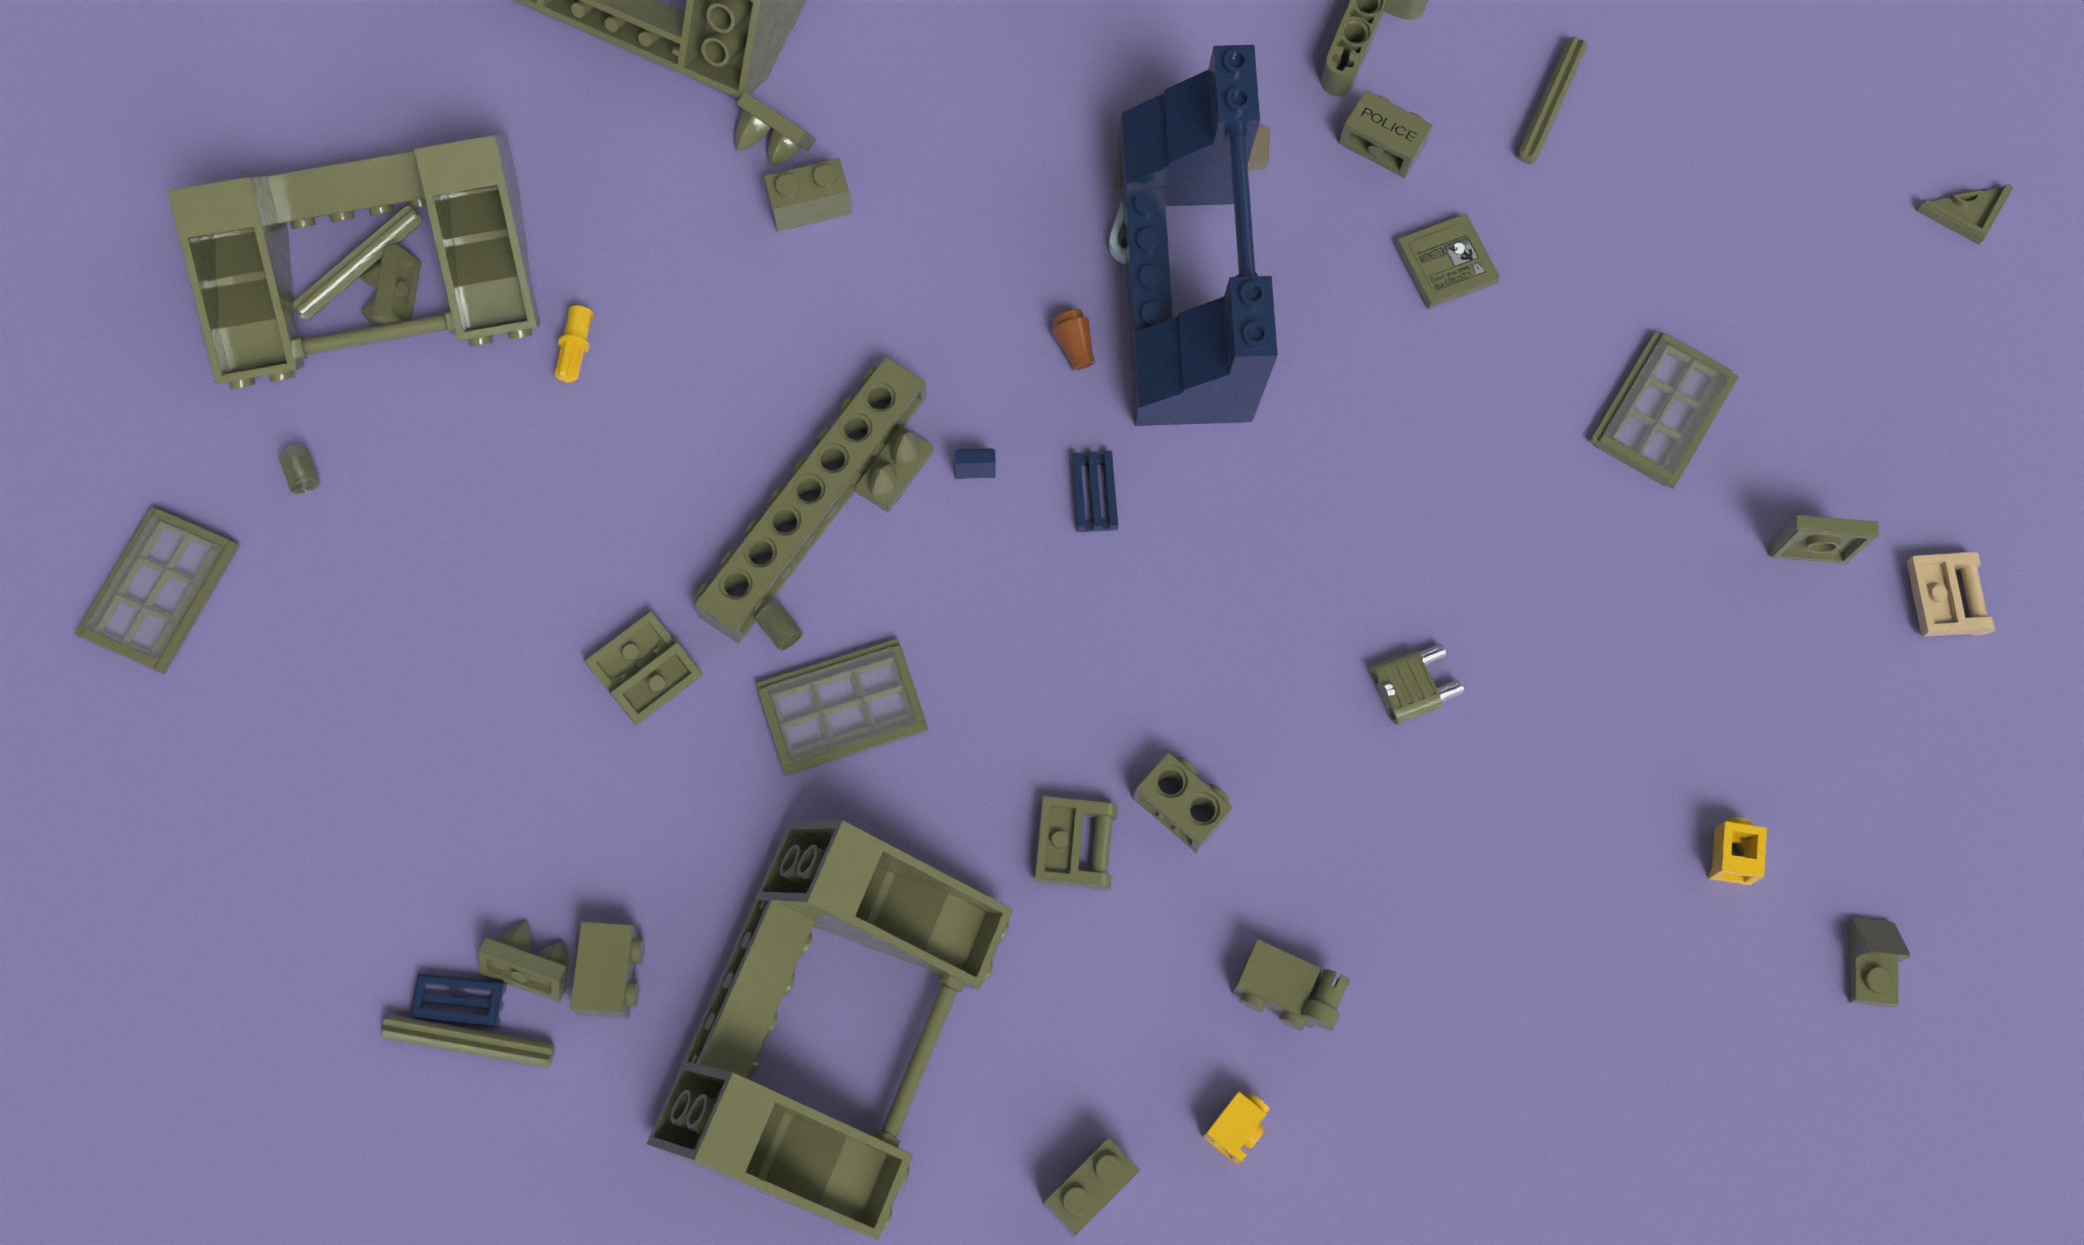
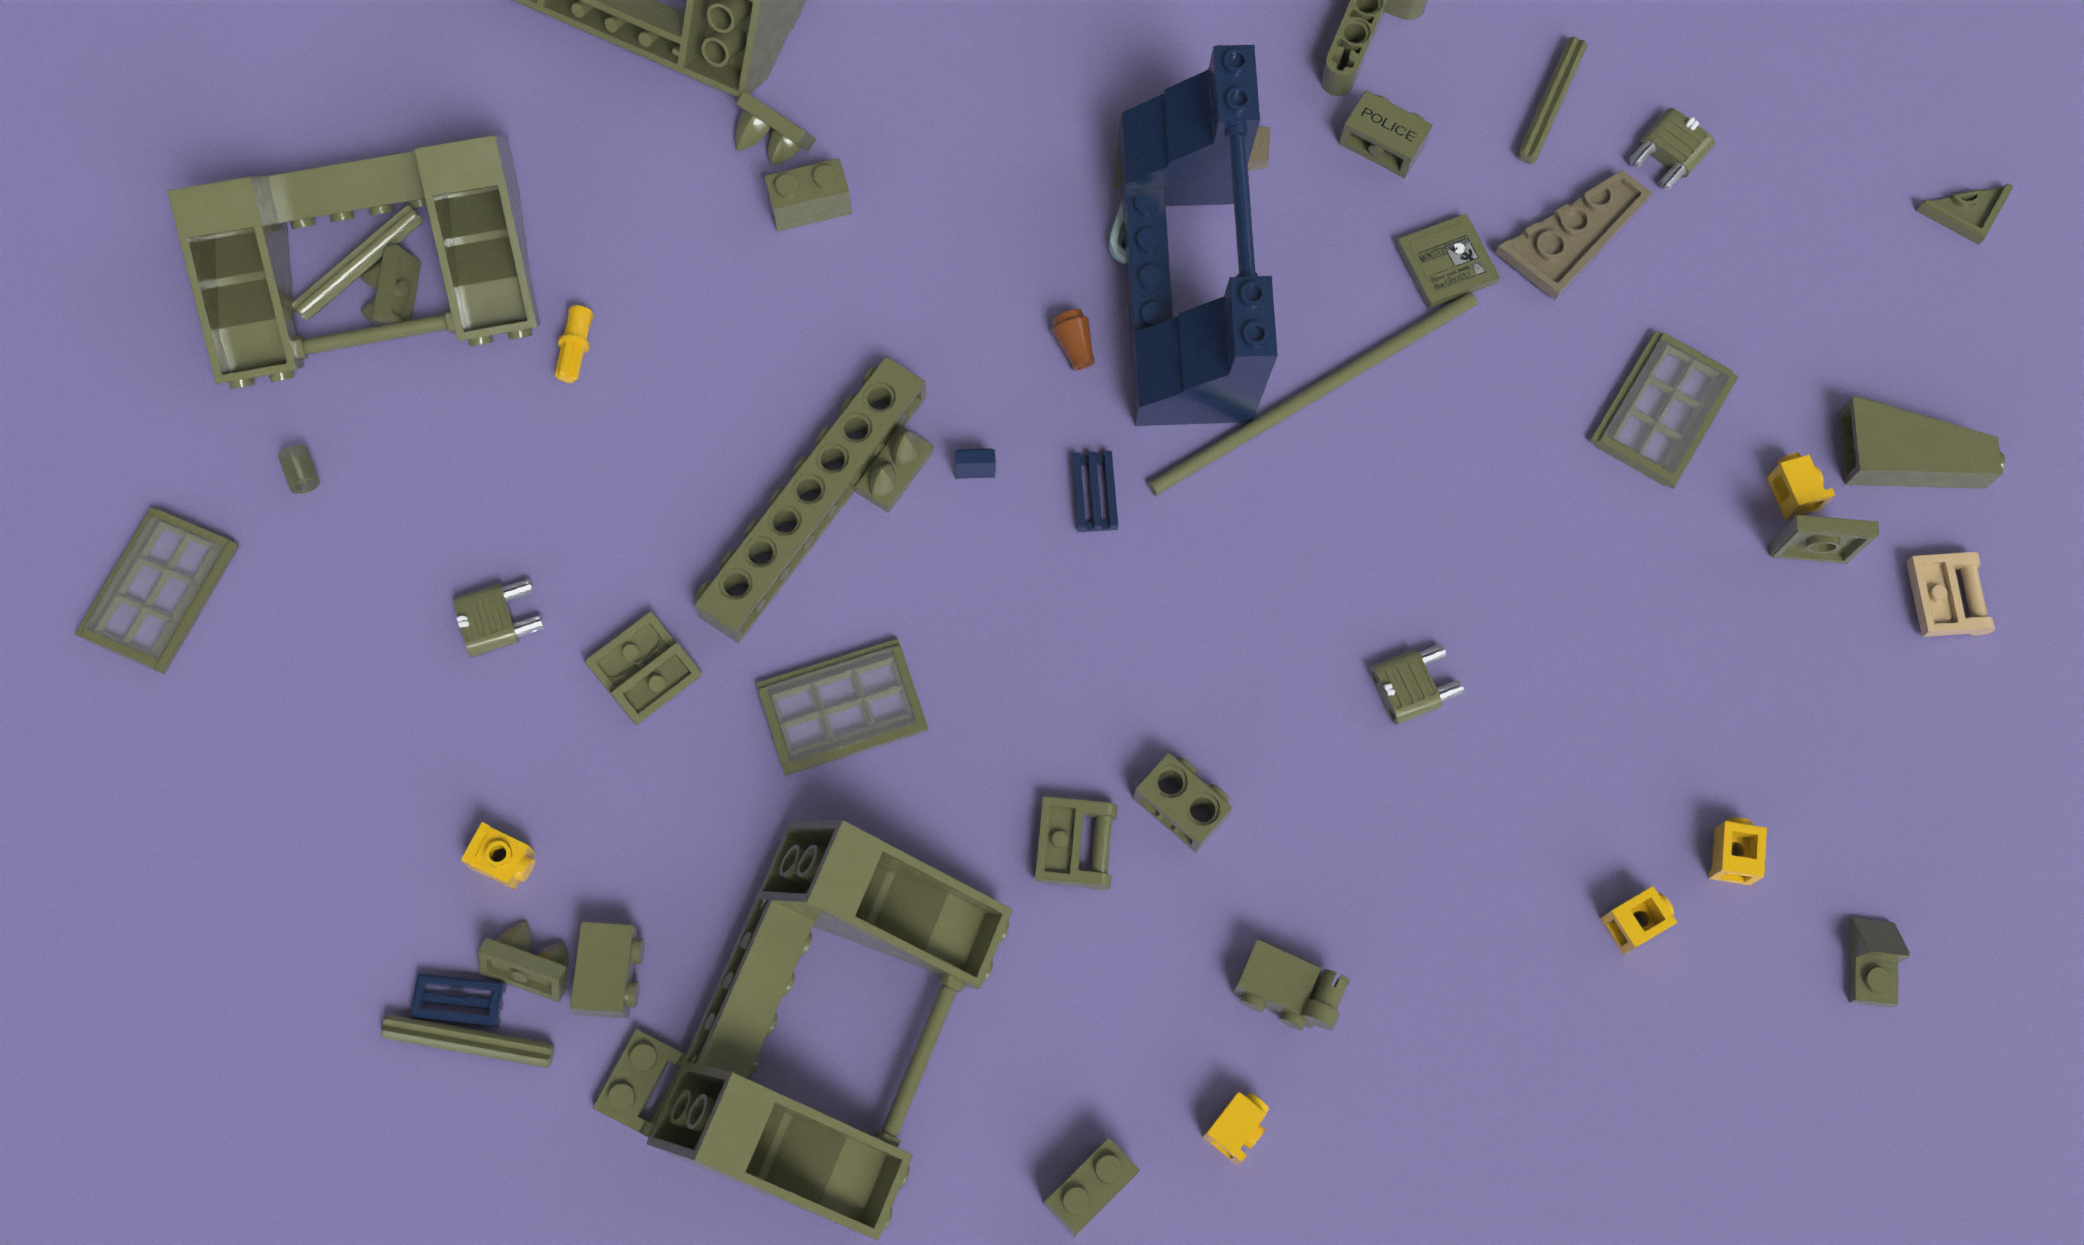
olive piece [755,601,803,651] -> none
none -> olive piece [452,579,544,657]
none -> yellow brick [461,822,535,890]
none -> olive plate [593,1029,686,1138]
none -> olive piece [1148,292,1477,496]
none -> dark tan wing [1495,170,1652,300]
none -> yellow brick [1600,886,1678,955]
none -> olive piece [1629,108,1715,190]
none -> yellow brick [1767,452,1836,520]
none -> olive slope [1838,397,2005,489]

